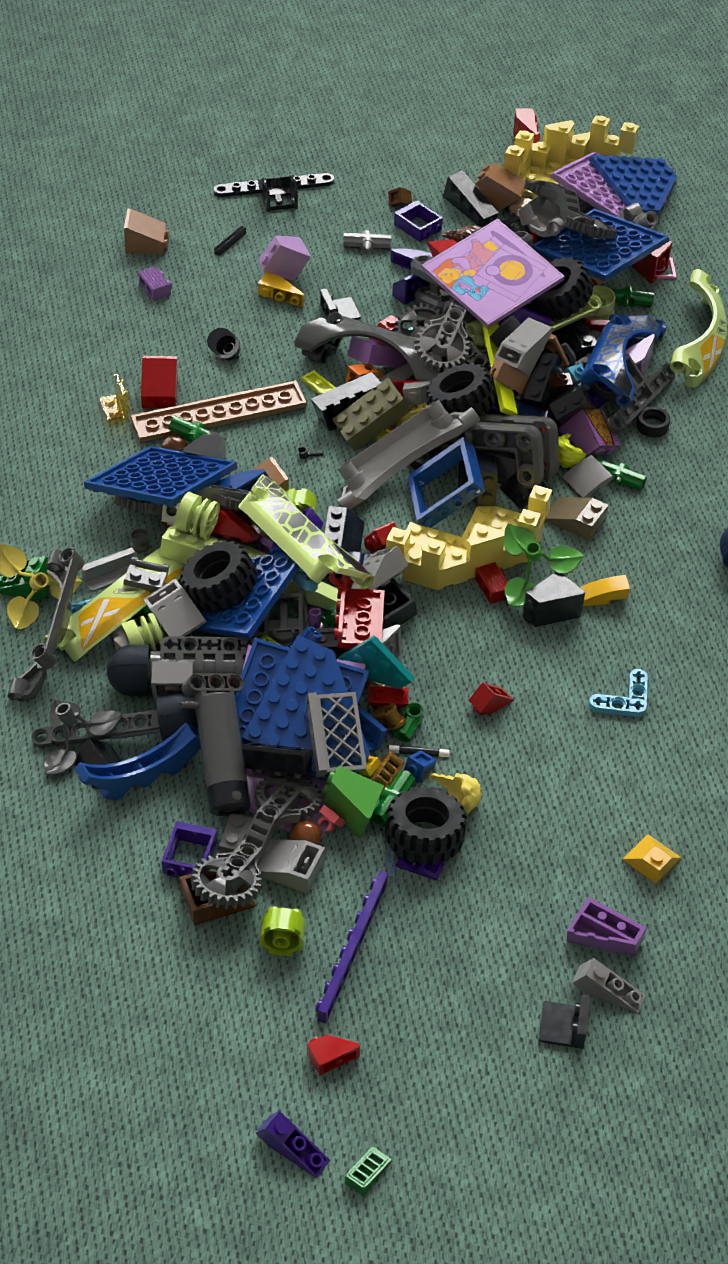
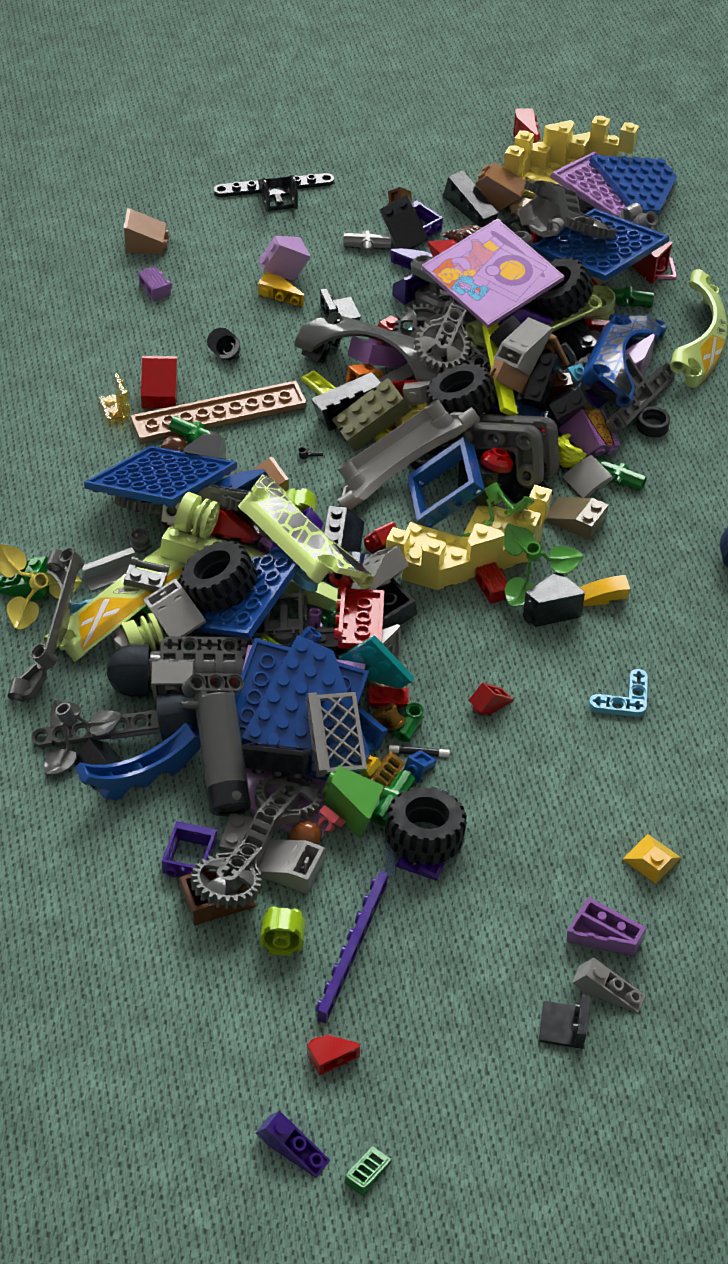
black axle [214,226,246,255] -> none
light yellow hair [429,773,482,815] -> none
none -> black slope [379,195,429,249]
none -> bright green plant [461,482,534,537]
none -> red piece [481,447,513,473]

